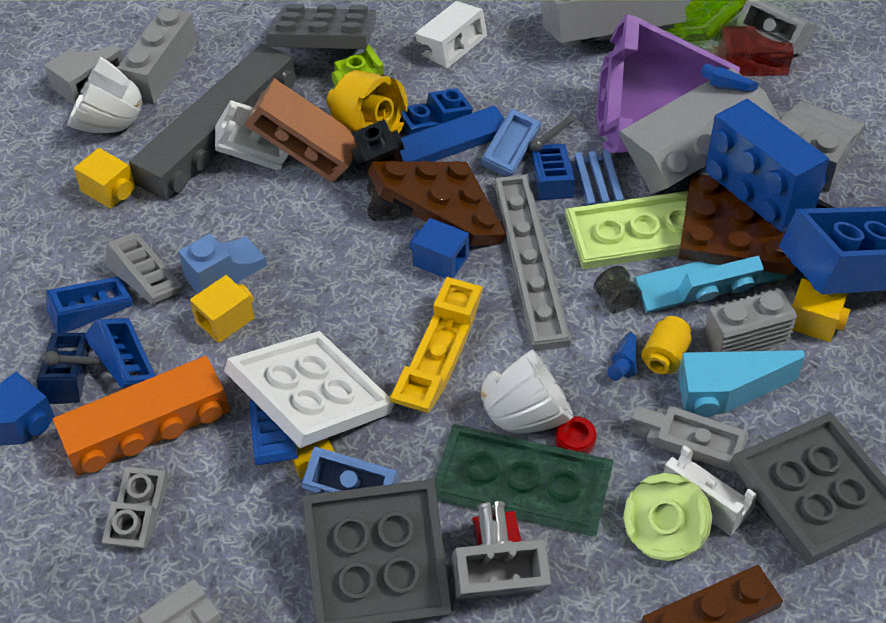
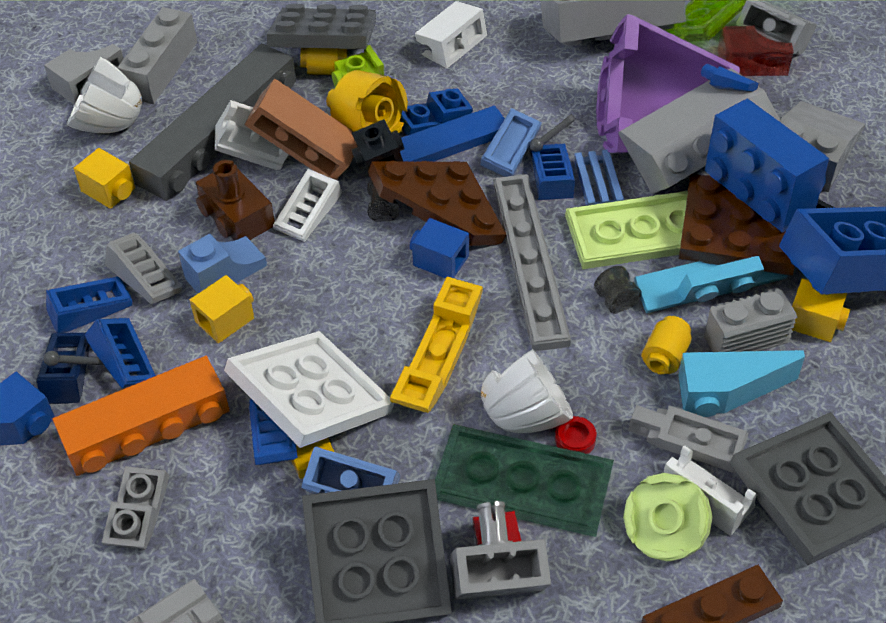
blue bar [607,331,638,381] -> none
none -> reddish brown brick [196,160,275,241]
none -> white slope [273,169,342,242]
none -> yellow brick [300,48,347,75]

